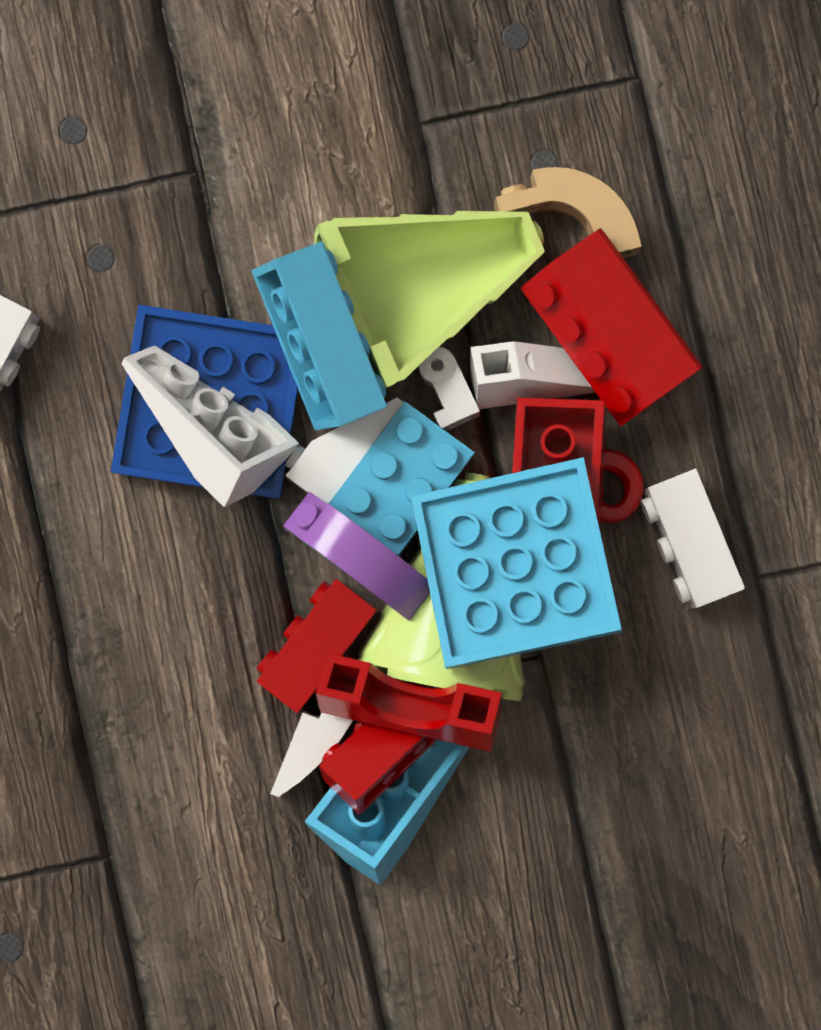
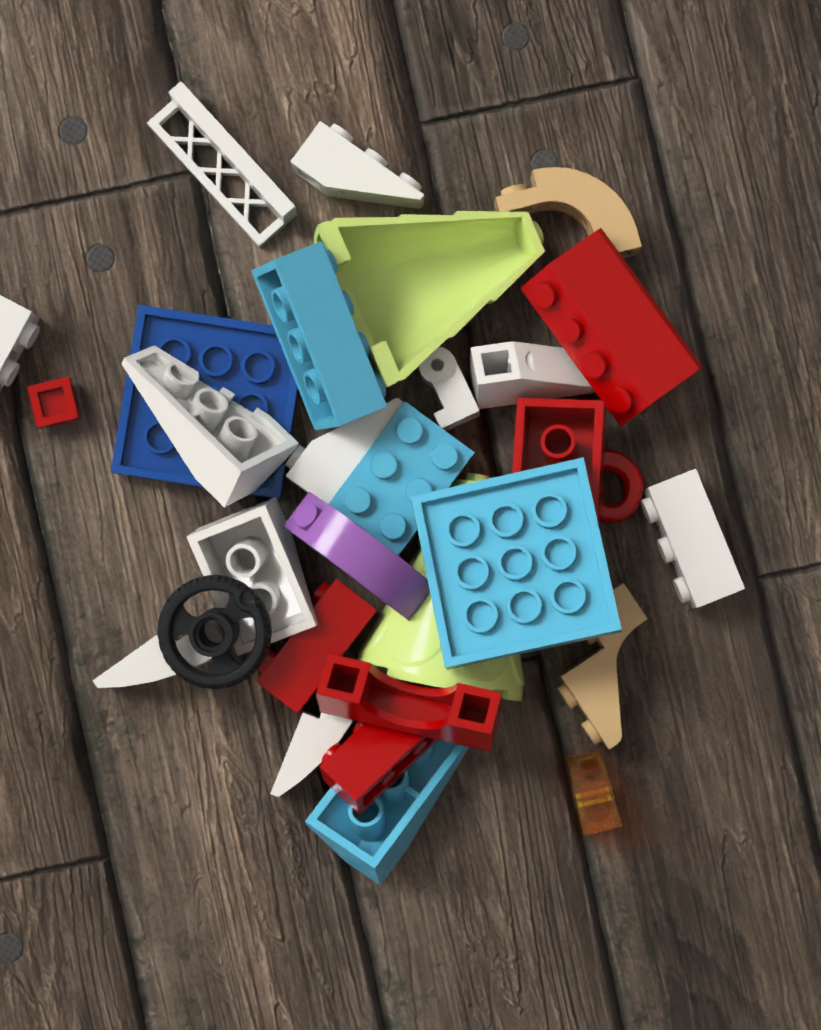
none -> red plate [27,376,81,429]
none -> white slope [93,621,233,688]
none -> white fence [147,81,297,248]
none -> black wheel [157,575,272,689]
none -> white slope [187,497,318,656]
none -> white slope [290,121,424,209]
none -> tan arch [557,583,647,750]
none -> clear orange leg [566,750,622,836]

